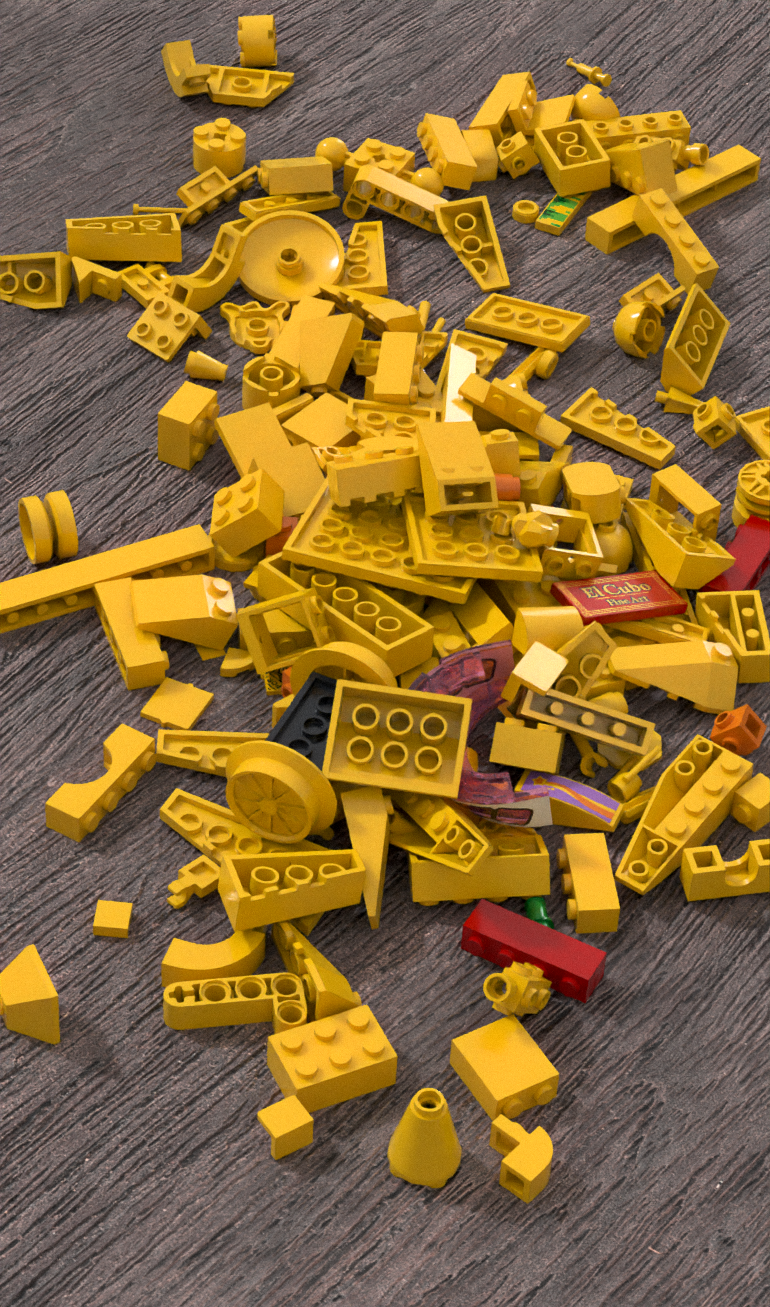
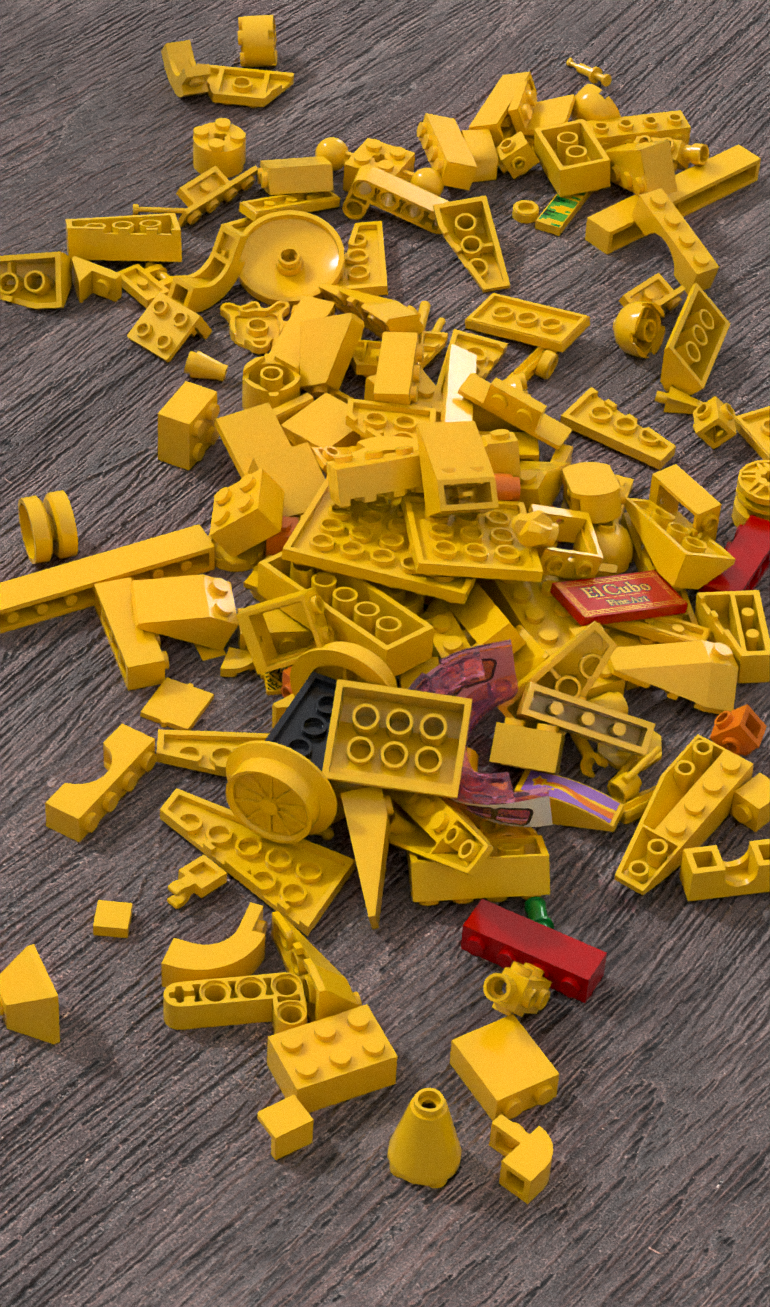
yellow wedge [218,849,366,932] -> none
yellow hand [490,515,514,537] -> none
yellow panel [501,641,569,703] -> none
yellow brick [511,606,584,655] -> none
yellow brick [556,833,620,934] -> none

